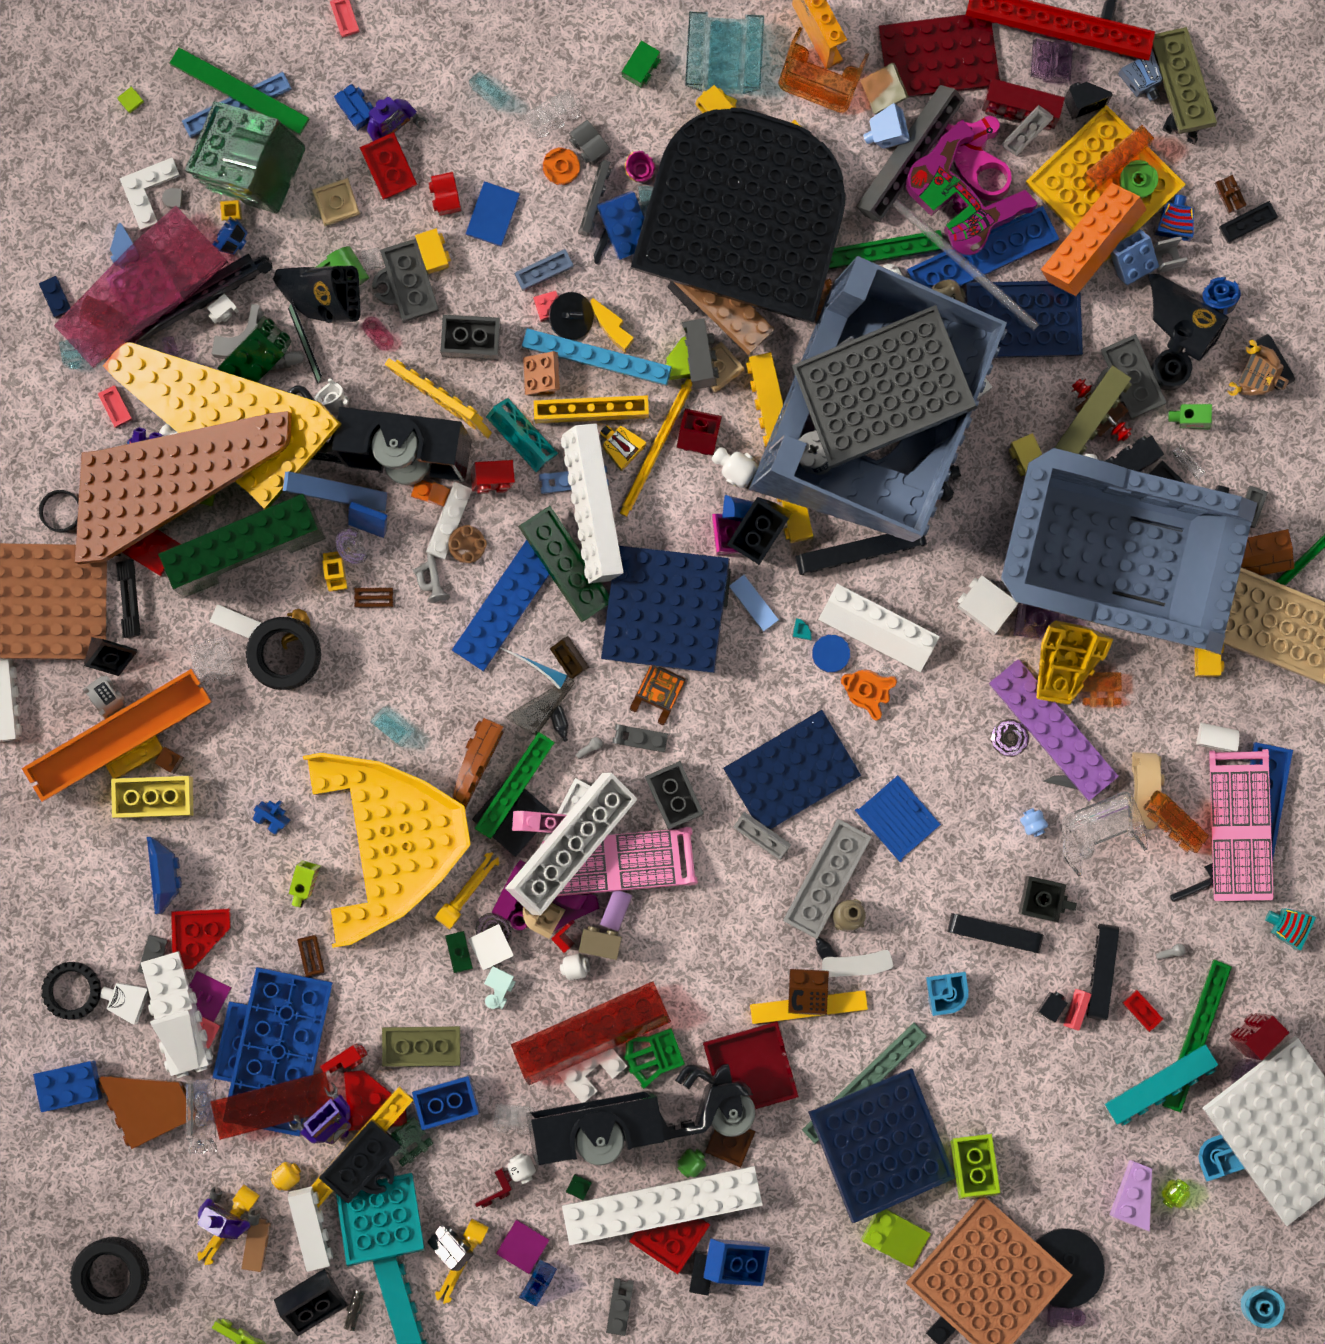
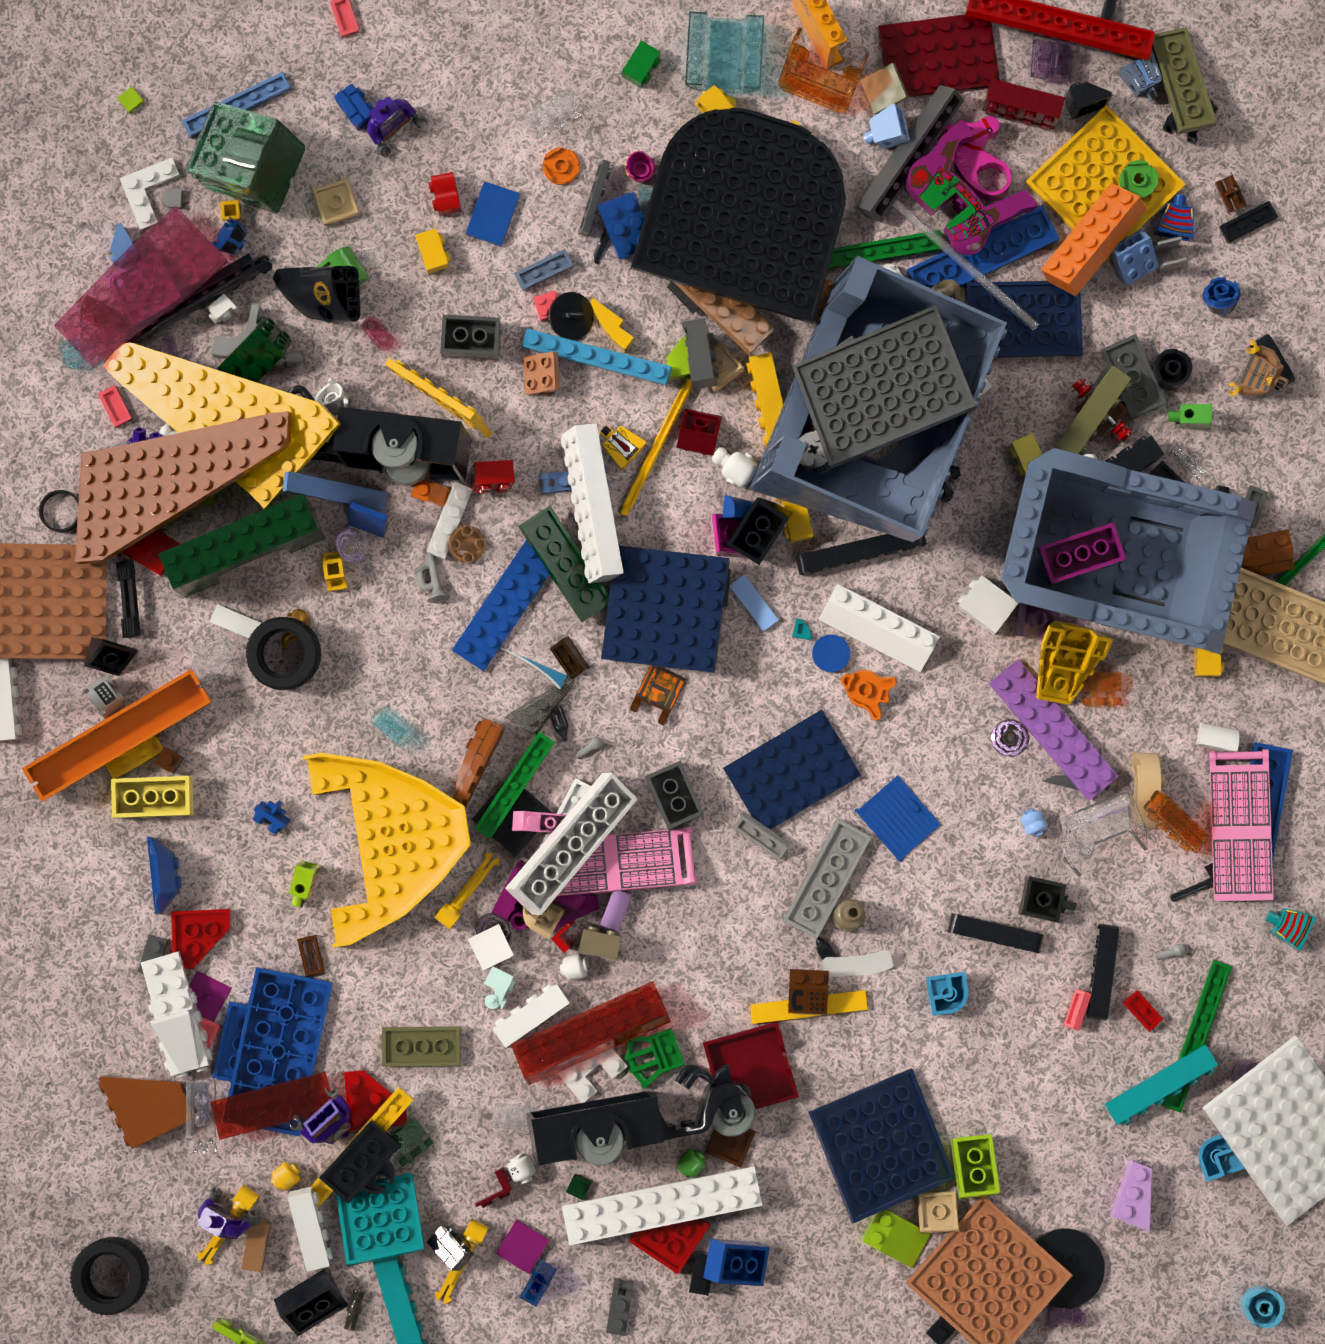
blue brick [33,1060,103,1112] -> none
dark blue plate [39,276,72,318] -> none
black tyre [41,962,101,1020] -> none
white torso [100,983,149,1024] -> none
green tile [169,47,310,135] -> none
sticker [288,301,322,384] -> none
red plate [320,1043,368,1074] -> none
reddish brown tile [354,588,393,608] -> none
red tile [359,132,418,200] -> none
dark grey plate [372,239,439,322] -> none
blue brick [412,1075,480,1130] -> none
dark green plate [445,931,473,973] -> none
clear light blue brick [469,72,510,111] -> none
teal fence [486,398,558,473] -> none
yellow brick [533,395,649,424] -> none
dark grey brick [569,120,610,166] -> none
dark grey plate [612,724,668,753] -> none
sand green tile [802,1022,927,1144] -> none
light grey tile [1002,105,1053,156] -> none
black brick [1037,991,1068,1023] -> none
clear orange brick [1082,125,1154,192] -> none
black panel [1148,274,1229,362] -> none
clear neon green head [1161,1178,1191,1209] -> none
dark red brick [1229,1013,1290,1061] -> none
none -> white brick [493,983,570,1048]
none -> tan plate [917,1191,959,1233]
none -> magenta brick [1036,522,1126,585]

